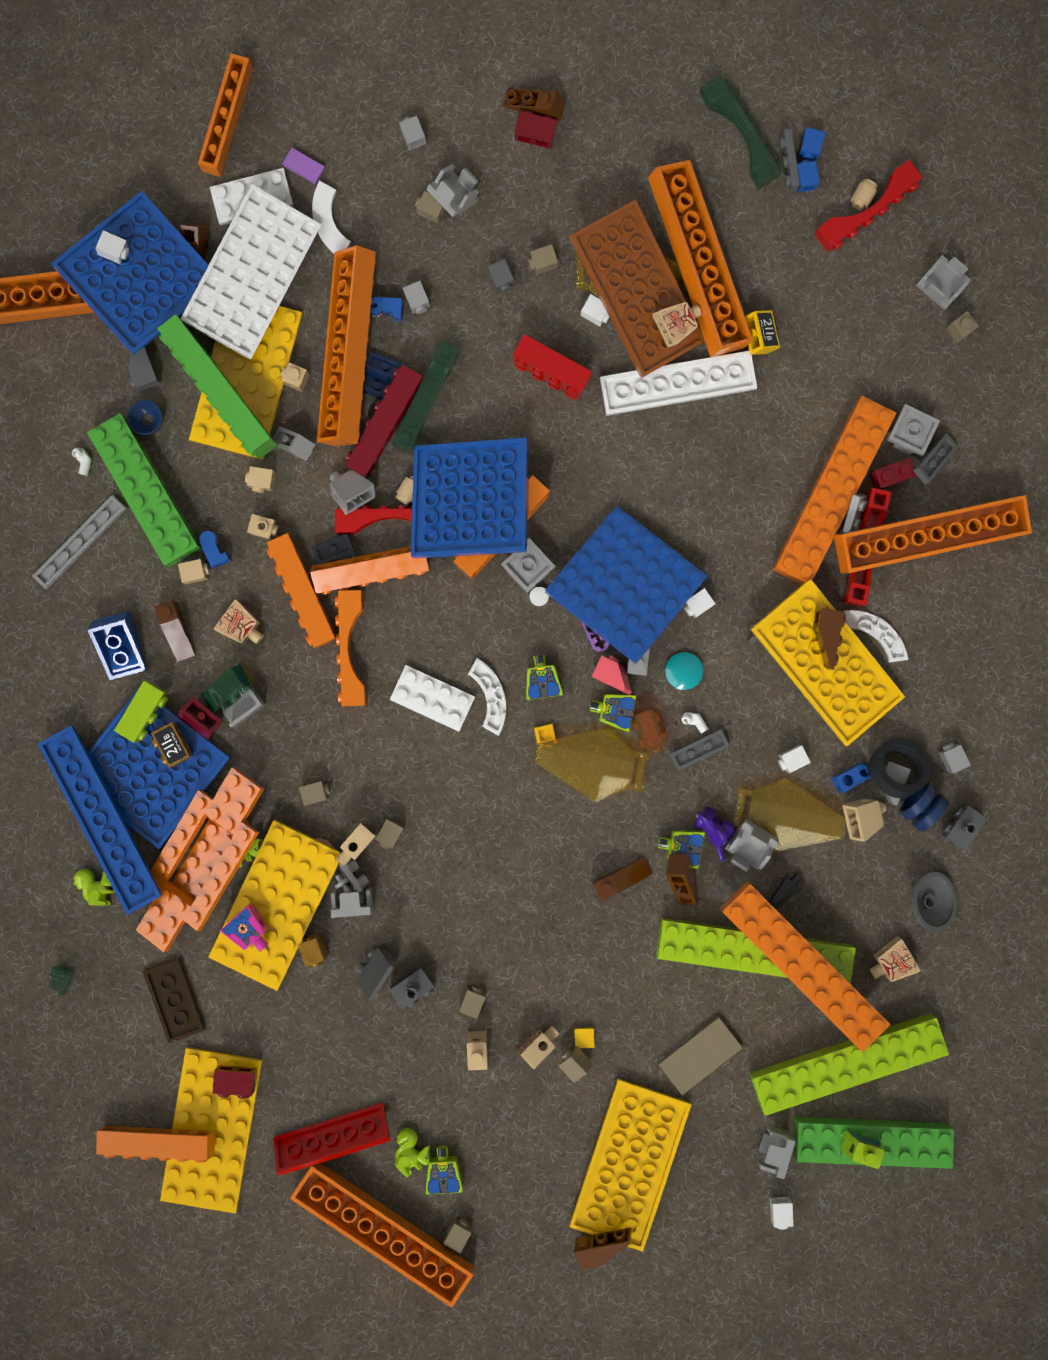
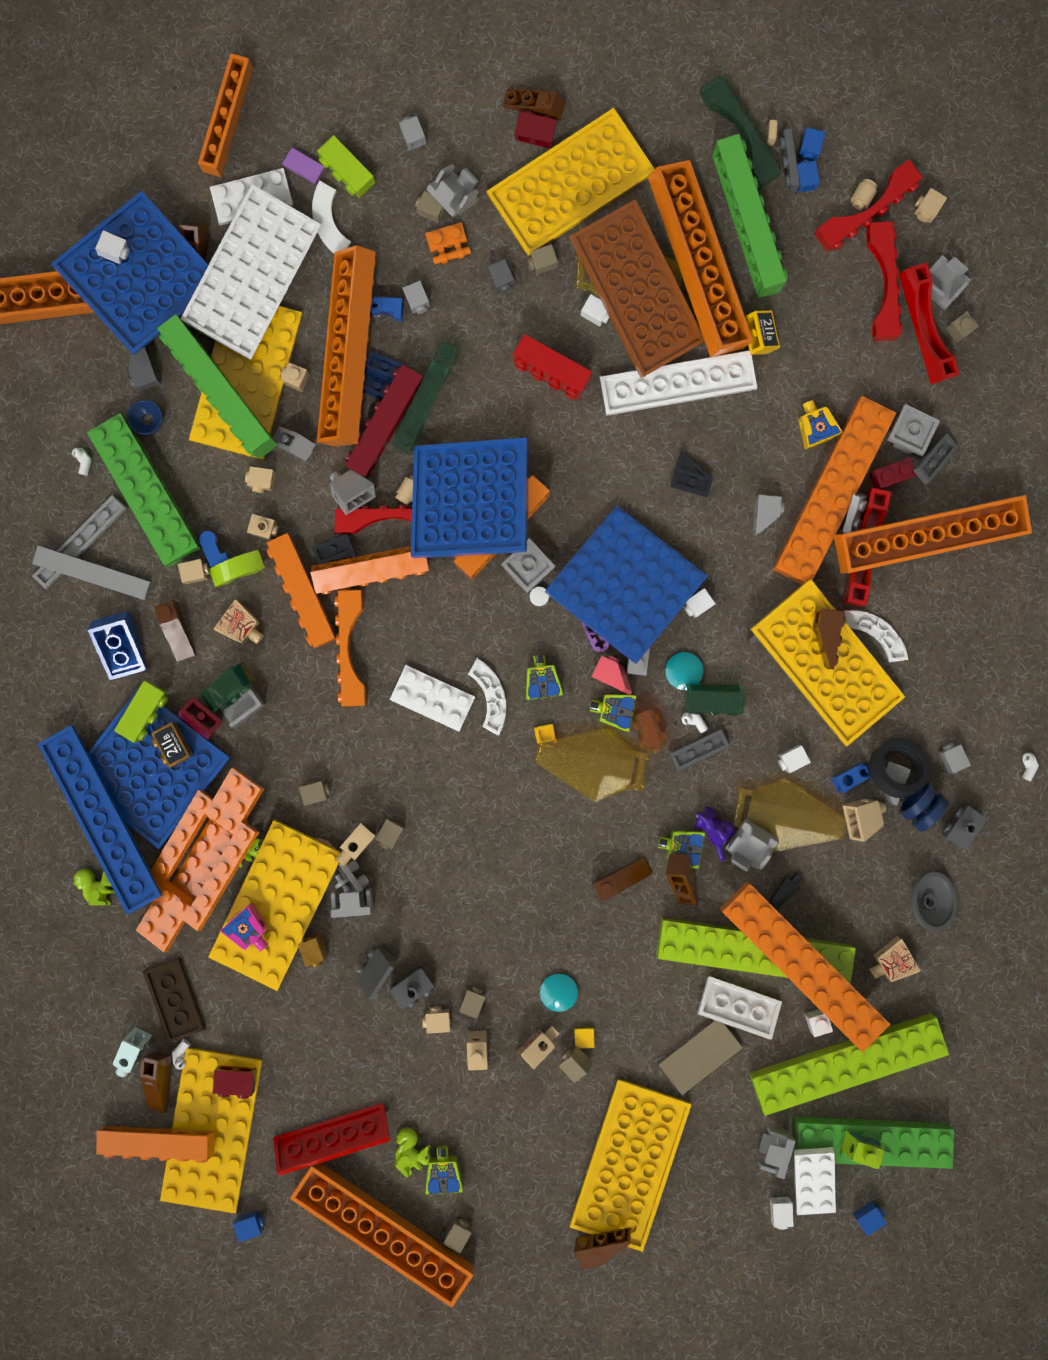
clear green panel [49,965,75,997] -> none
tan torso [652,302,702,347] -> none
none -> light grey tile [32,546,151,600]
none -> light aqua torso [113,1027,152,1077]
none -> reddish brown slope [140,1052,172,1113]
none -> white arm [172,1039,191,1070]
none -> lime brick [209,550,265,587]
none -> blue brick [233,1210,265,1242]
none -> lime brick [317,135,375,198]
none -> tan brick [422,1006,451,1034]
none -> orange plate [425,222,471,265]
none -> yellow plate [486,108,655,257]
none -> teal dish [540,973,578,1012]
none -> black wing [670,451,713,498]
none -> clear green brick [684,684,745,716]
none -> white plate [697,976,782,1039]
none -> bright green brick [712,134,788,299]
none -> light grey slope [753,495,784,536]
none -> tan tile [766,120,778,146]
none -> white plate [793,1147,836,1215]
none -> torso [798,400,842,449]
none -> white brick [805,1009,833,1037]
none -> blue brick [853,1201,887,1236]
none -> red arch [866,221,902,342]
none -> red arch [899,263,960,385]
none -> tan brick [914,188,947,223]
none -> white arm [1022,753,1038,782]

